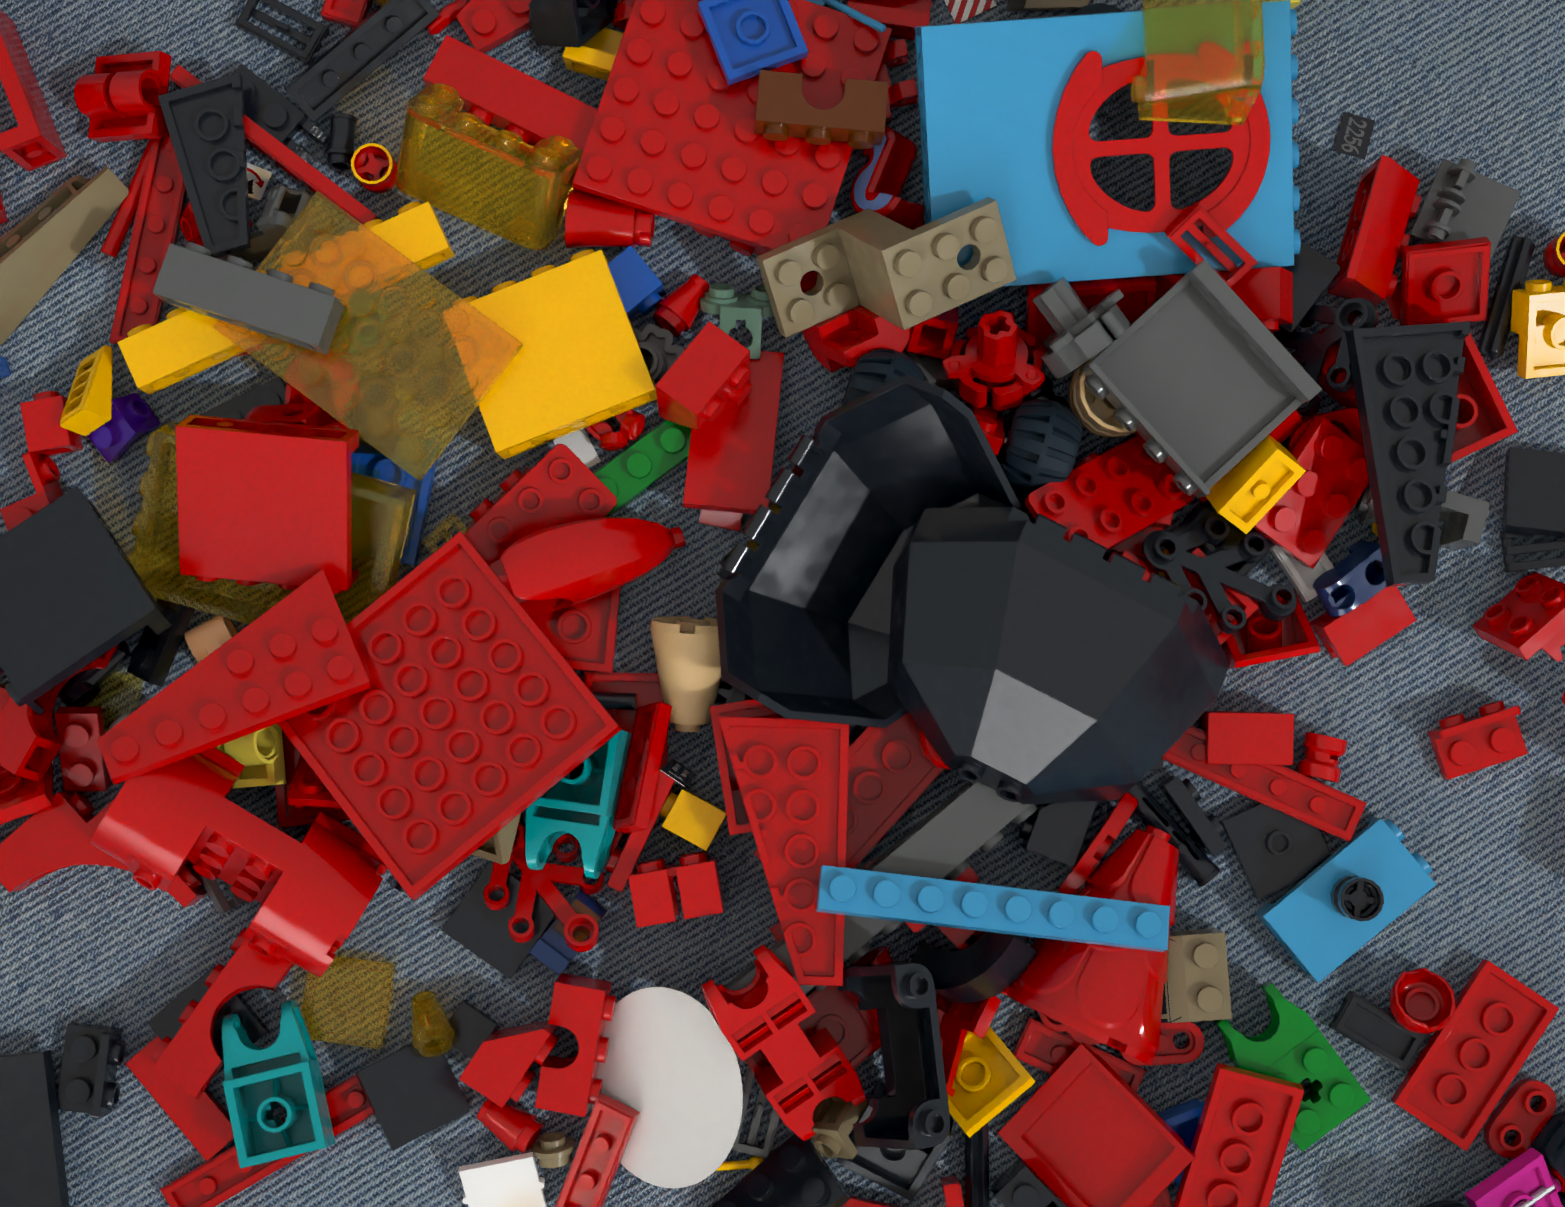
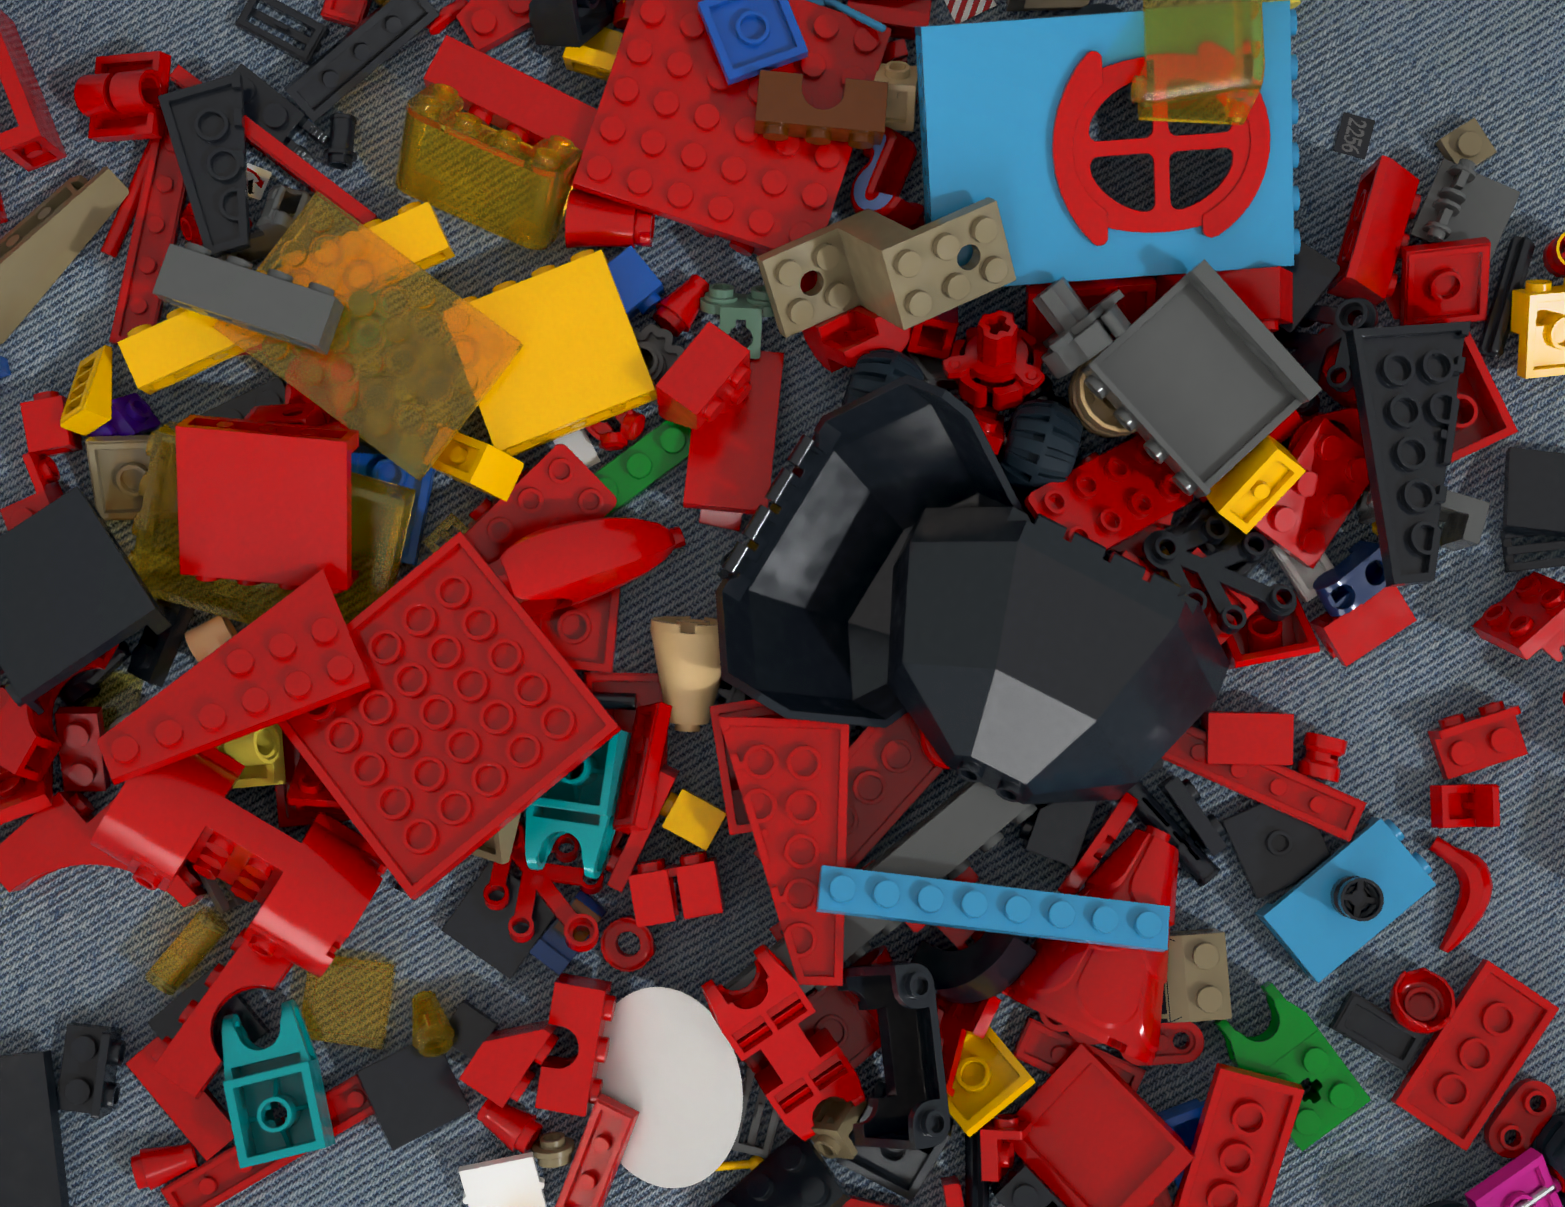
red wheel [351,143,399,194] -> none
black sticker [661,758,697,787] -> none
red tile [1165,201,1258,288] -> none
none -> dark tan tile [85,434,178,520]
none -> red cone [130,1142,198,1191]
none -> clear yellow brick [145,906,229,995]
none -> yellow panel [423,426,524,502]
none -> red piece [600,915,656,972]
none -> tan bracket [874,61,918,132]
none -> red bracket [980,1114,1031,1182]
none -> red piece [1428,836,1493,953]
none -> red bracket [1430,784,1500,828]
none -> dark tan plate [1435,117,1497,166]

